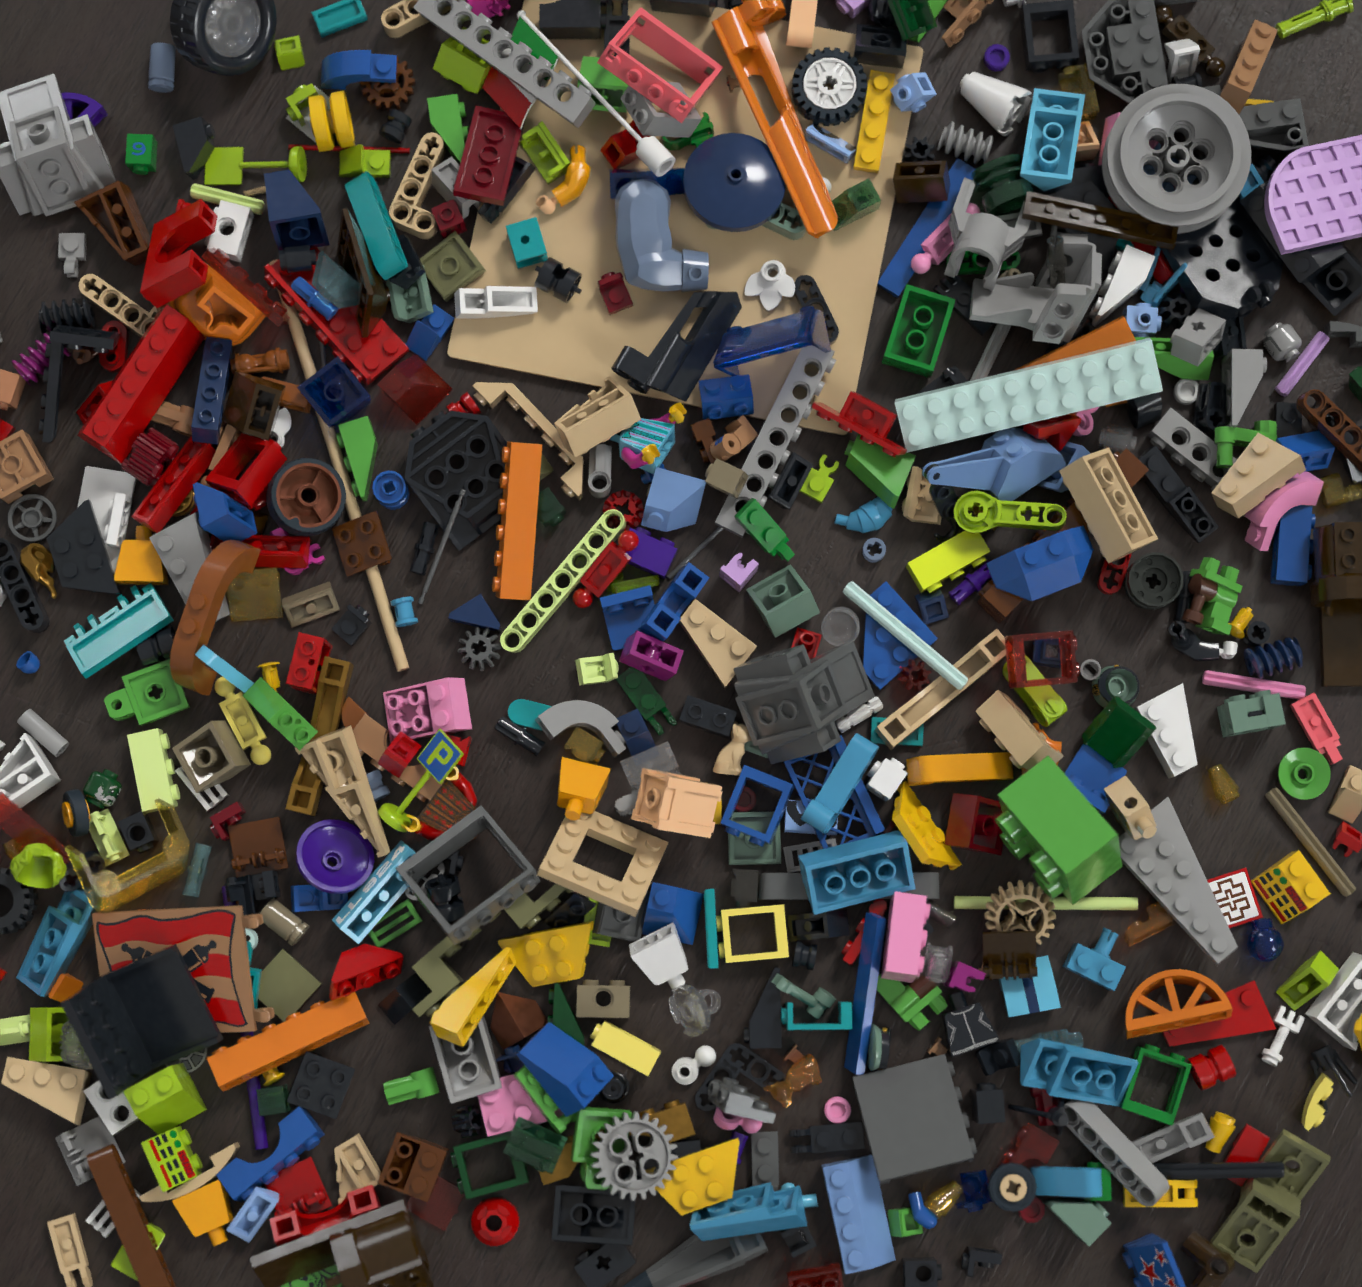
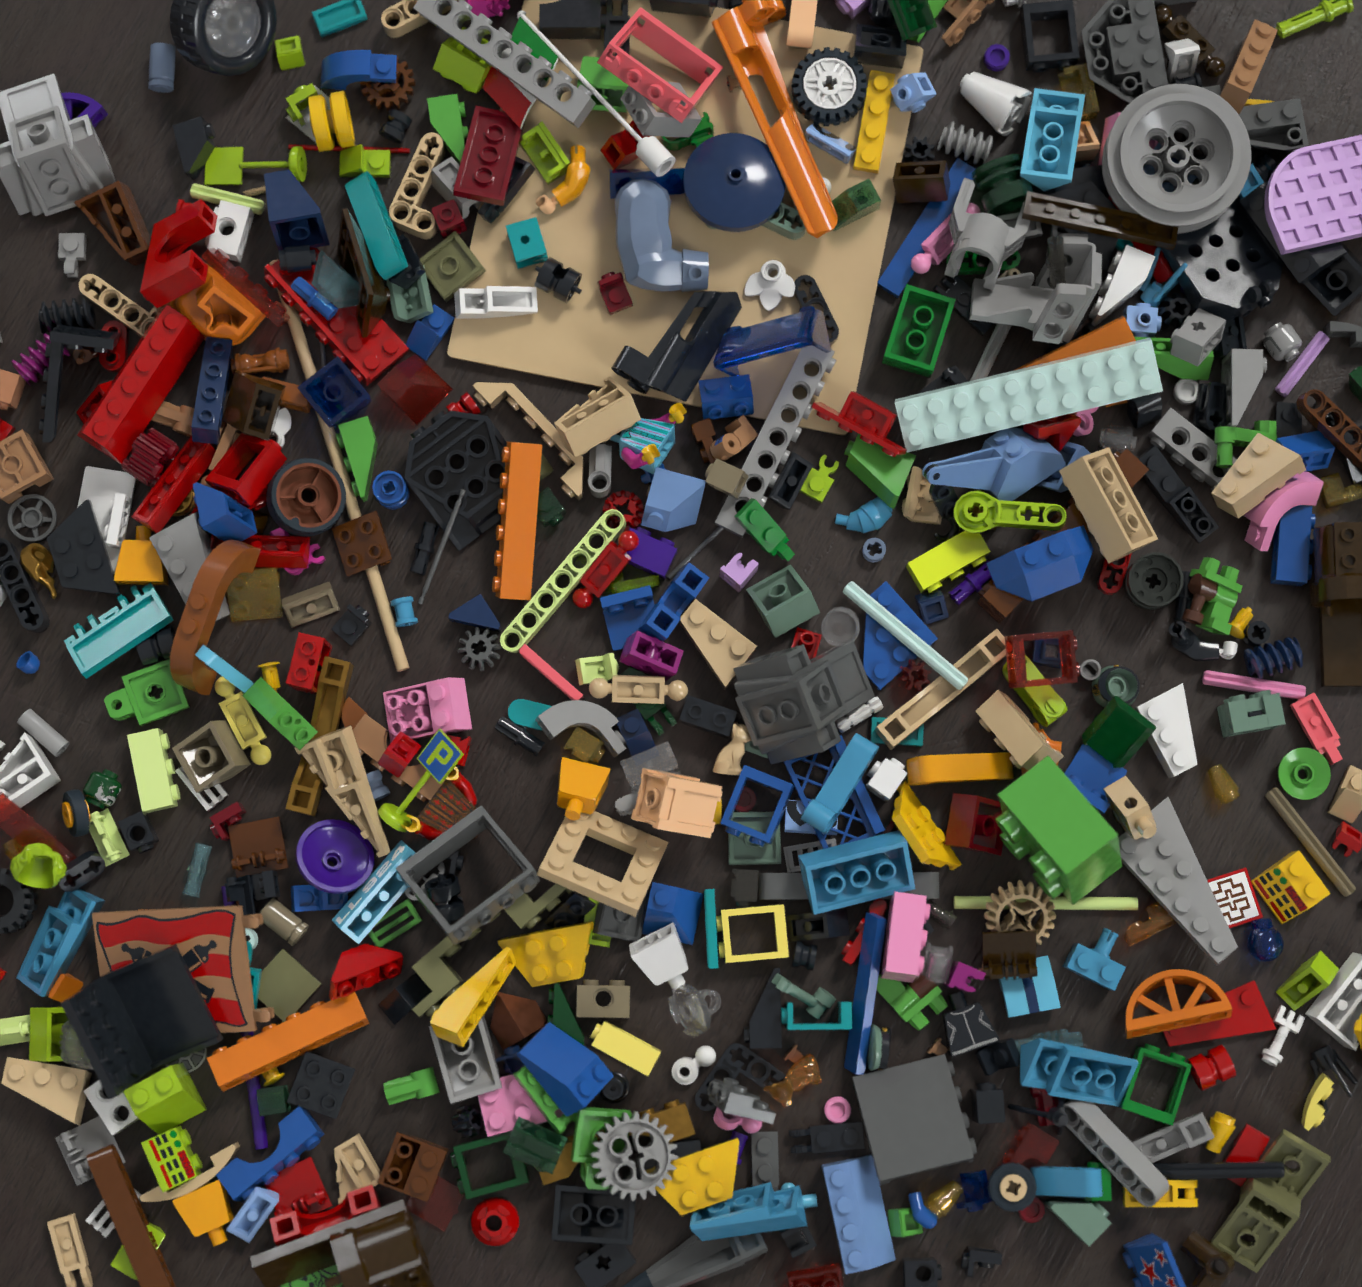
clear yellow windscreen [65,798,190,914] -> none
green brick [125,134,158,175] -> none
none -> coral tile [519,644,584,701]
none -> tan plate [589,675,688,704]

